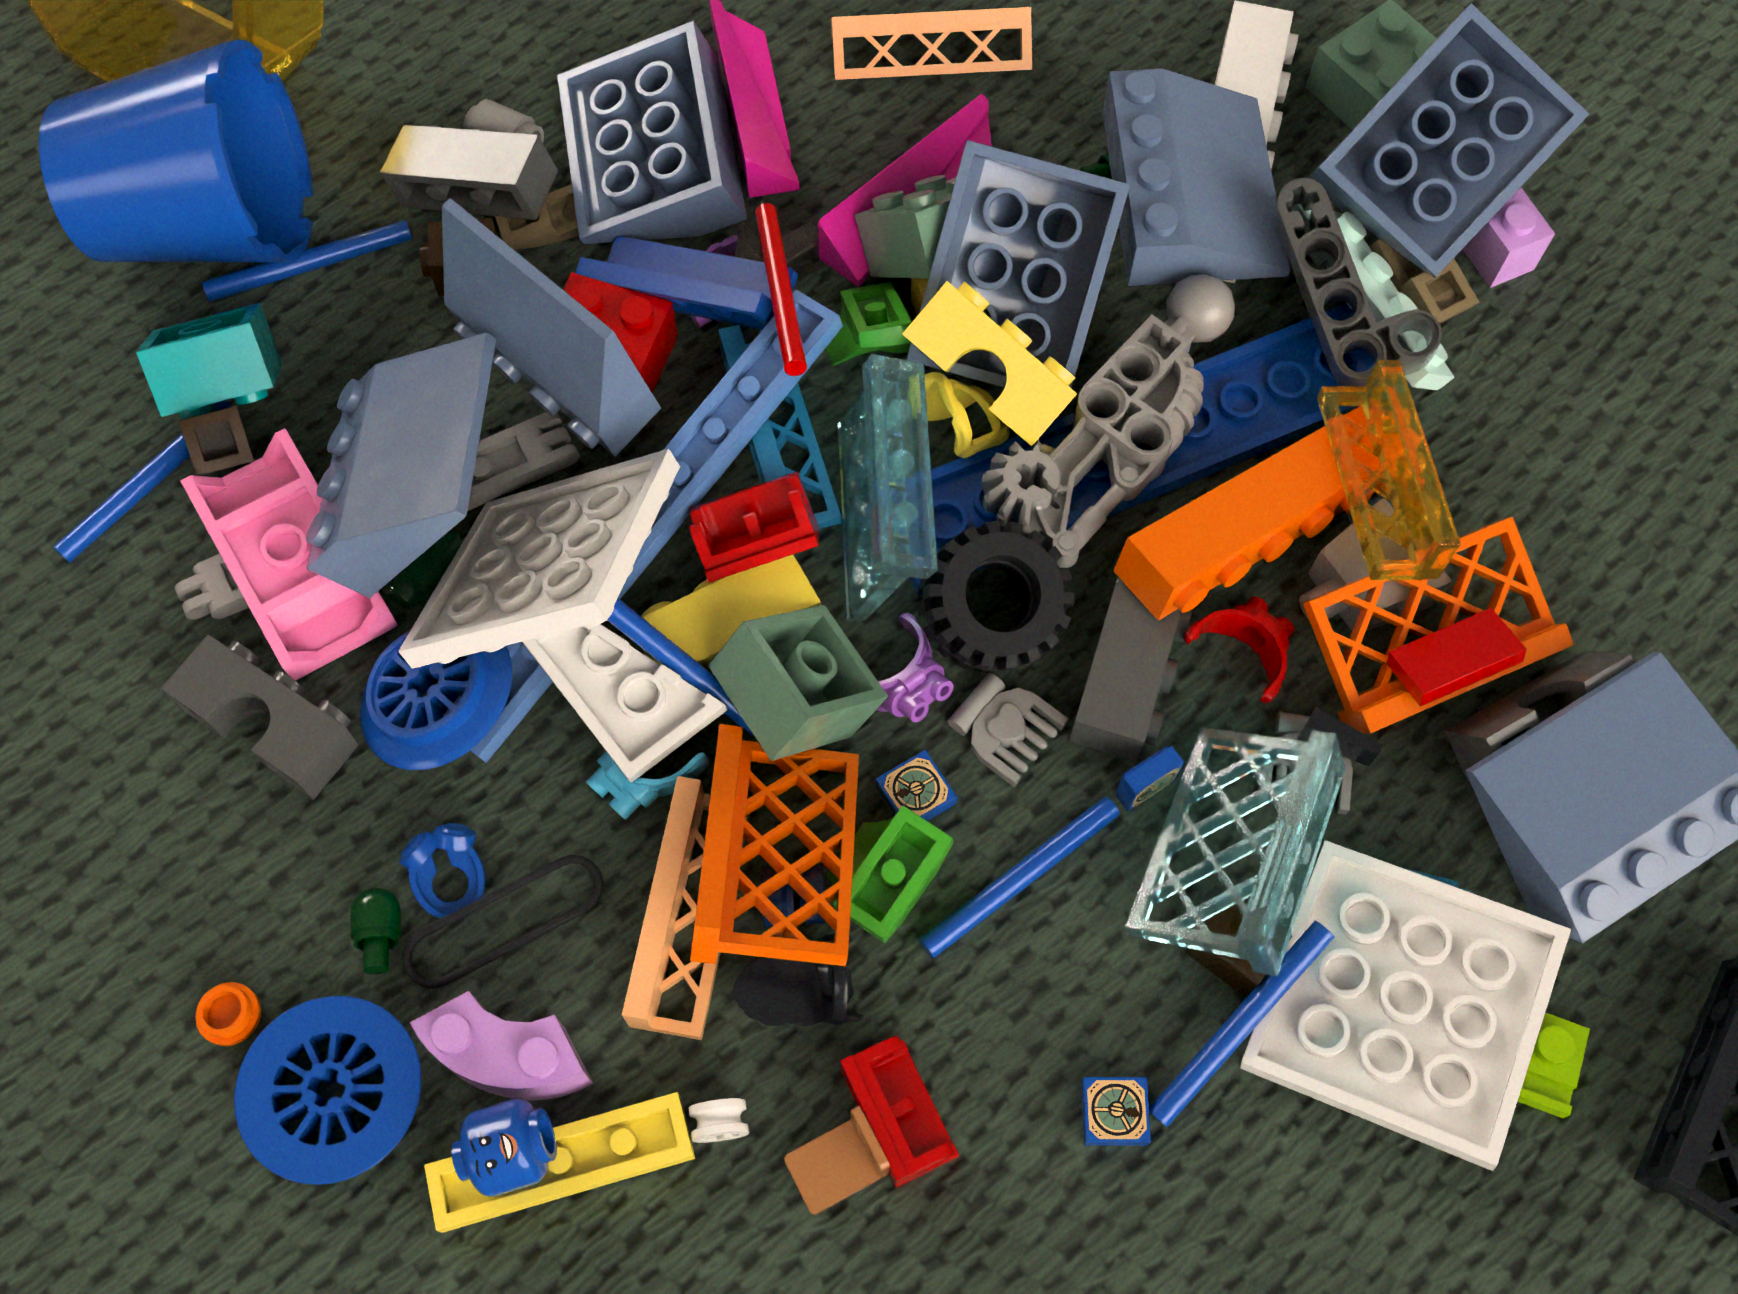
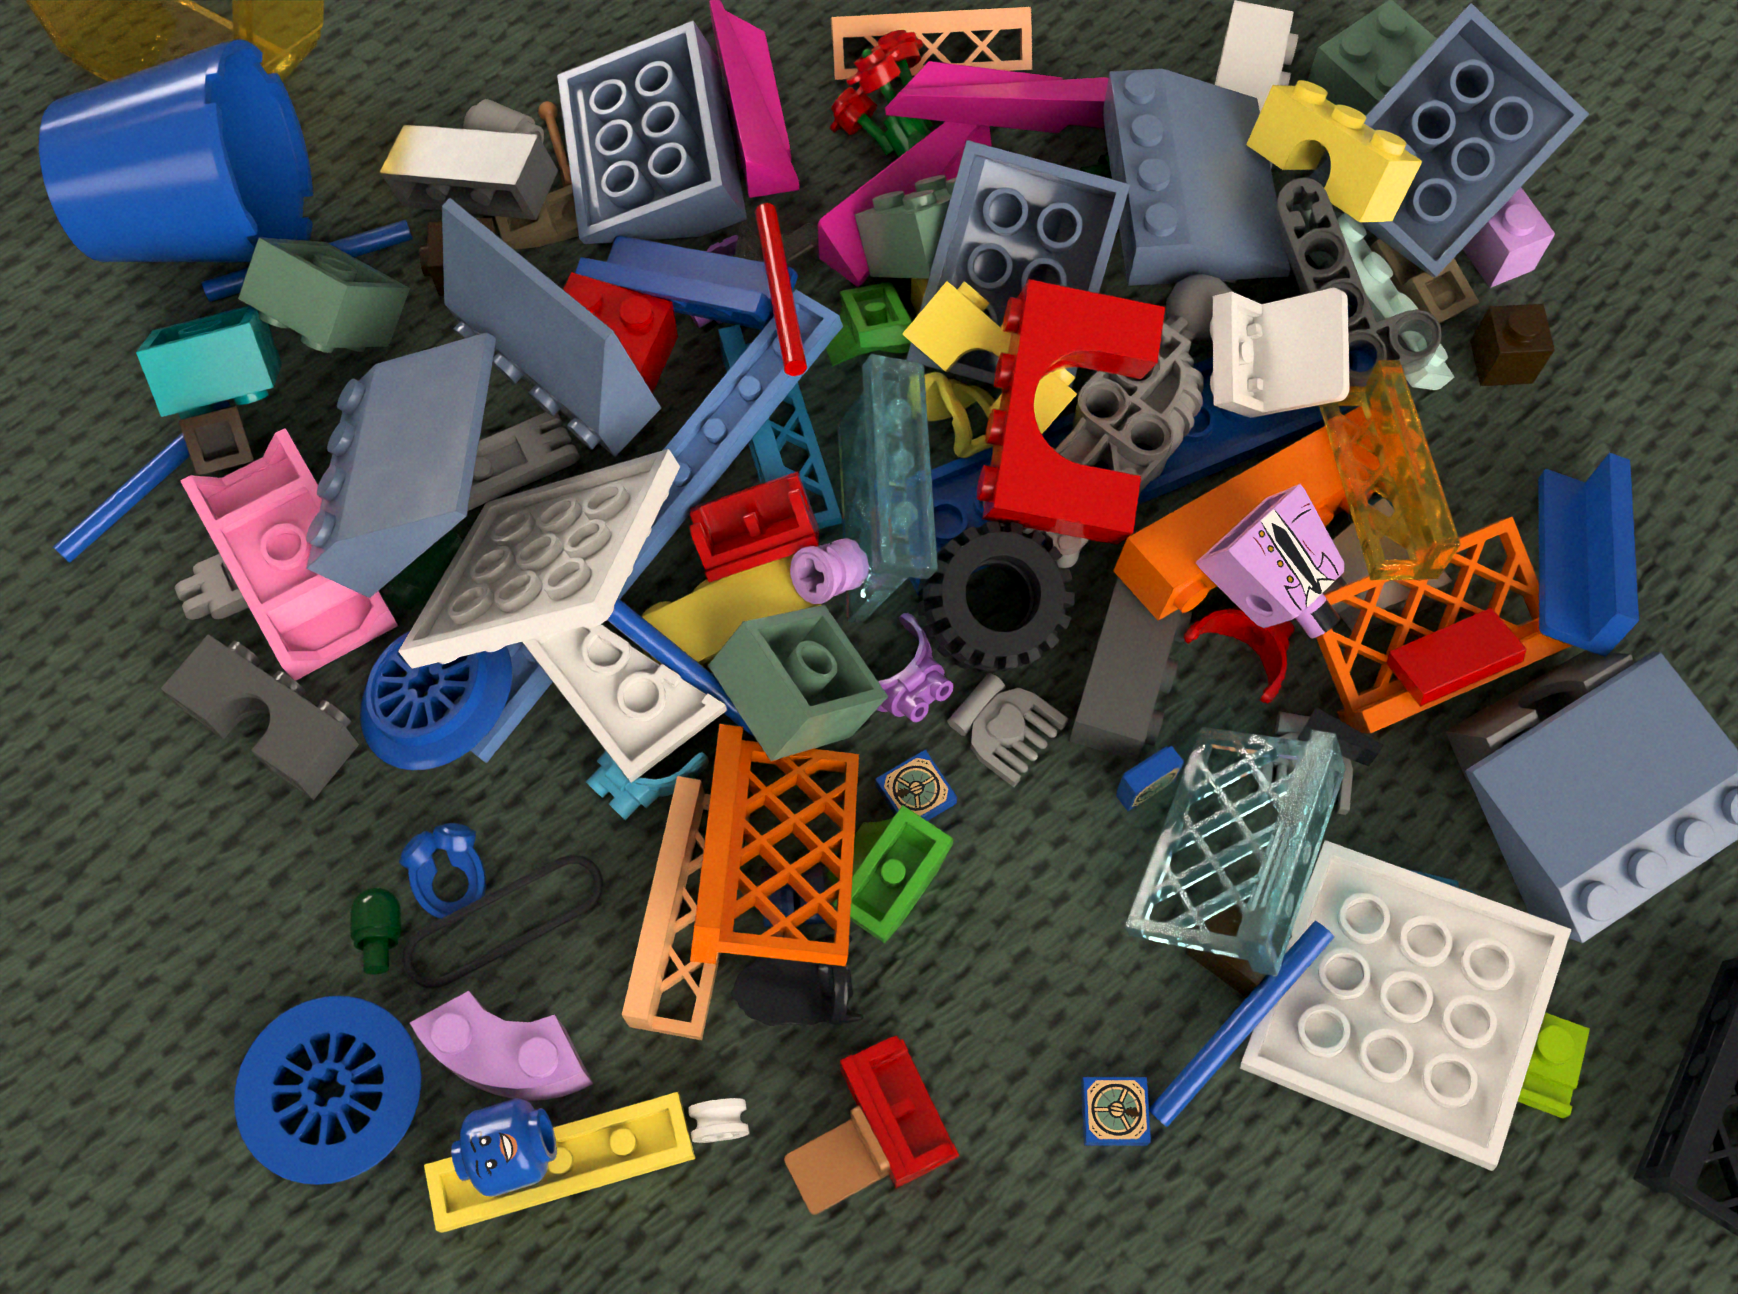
orange plate [195,982,262,1046] -> none
blue bar [918,796,1120,959] -> none
none -> sand green brick [238,237,410,353]
none -> medium nougat hinge [538,101,572,187]
none -> lavender bush [790,538,869,604]
none -> red plant [830,30,933,158]
none -> dark pink wedge [885,61,1108,133]
none -> red arch [977,279,1165,545]
none -> lavender torso [1195,484,1345,639]
none -> white bracket [1210,288,1349,418]
none -> light yellow arch [1246,80,1422,222]
none -> dark brown brick [1470,304,1555,386]
none -> blue panel [1538,452,1639,657]

